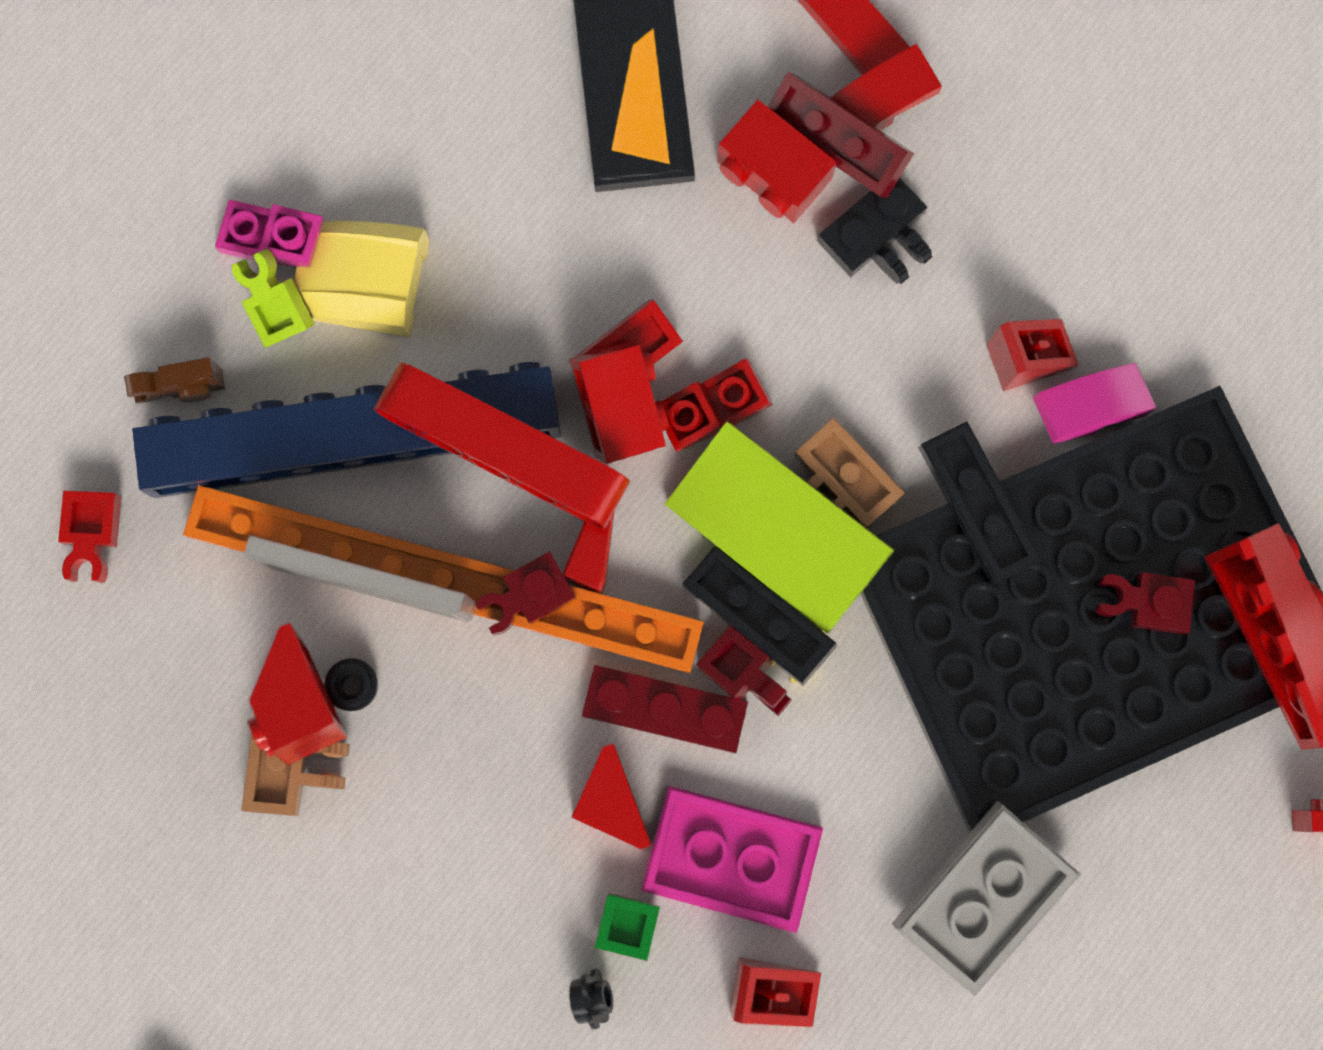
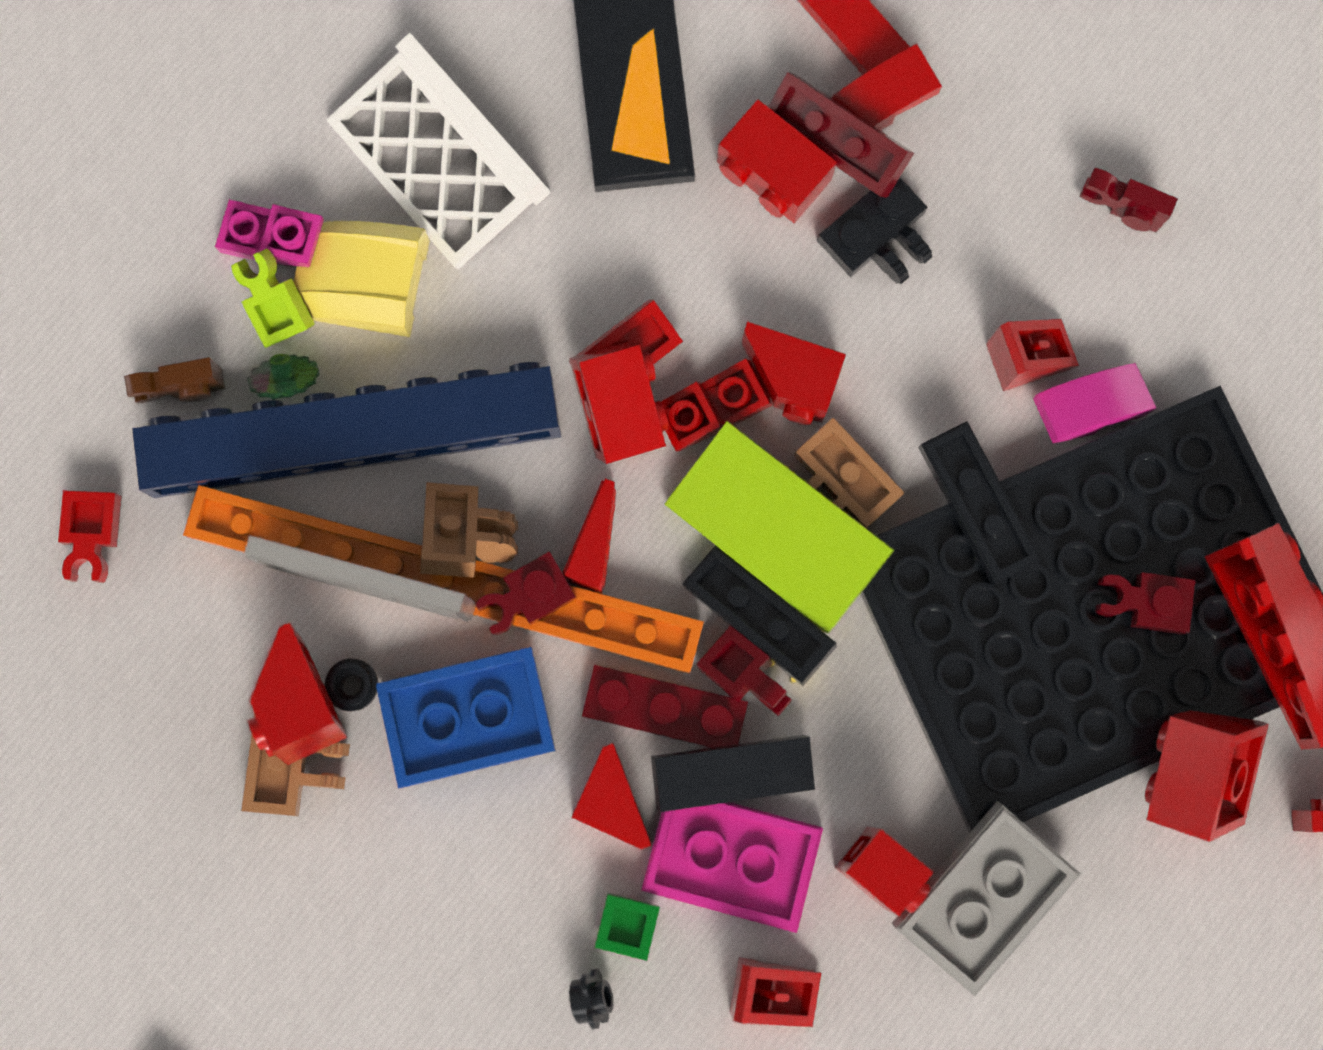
red beam [374,362,630,529] -> none
none -> clear green piece [247,354,320,400]
none -> white fence [326,33,551,270]
none -> blue plate [376,647,556,789]
none -> medium nougat hinge [420,482,518,578]
none -> black tile [651,735,815,812]
none -> red slope [741,321,846,425]
none -> red brick [834,826,934,917]
none -> dark red plate [1079,168,1178,233]
none -> red slope [1145,710,1269,842]

